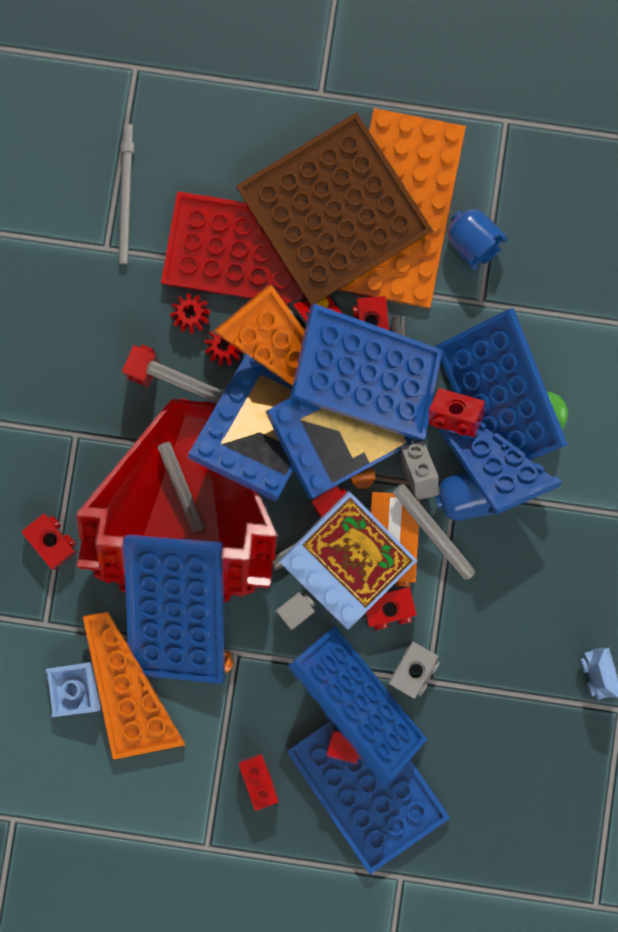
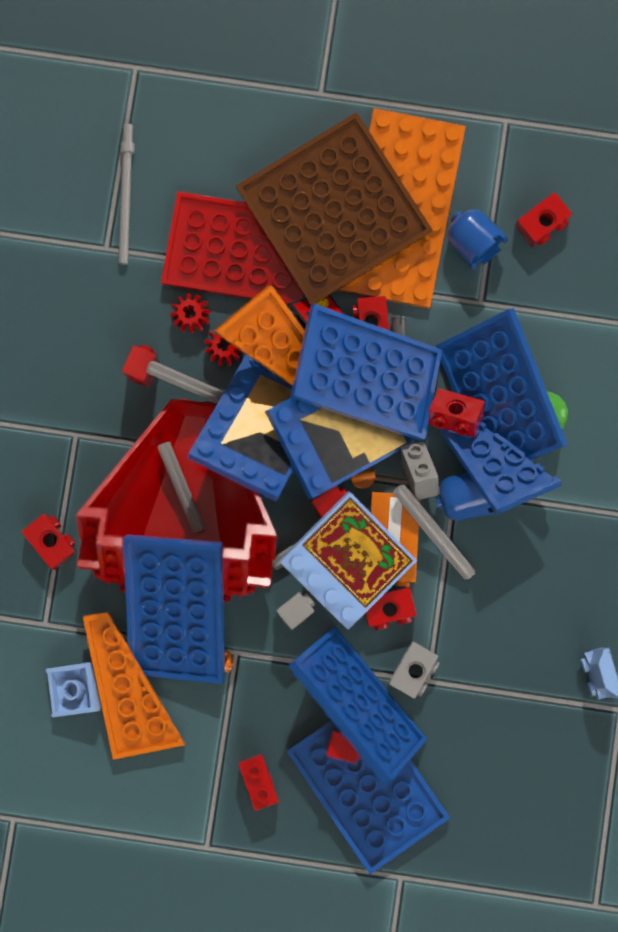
none -> red brick [515,192,572,248]

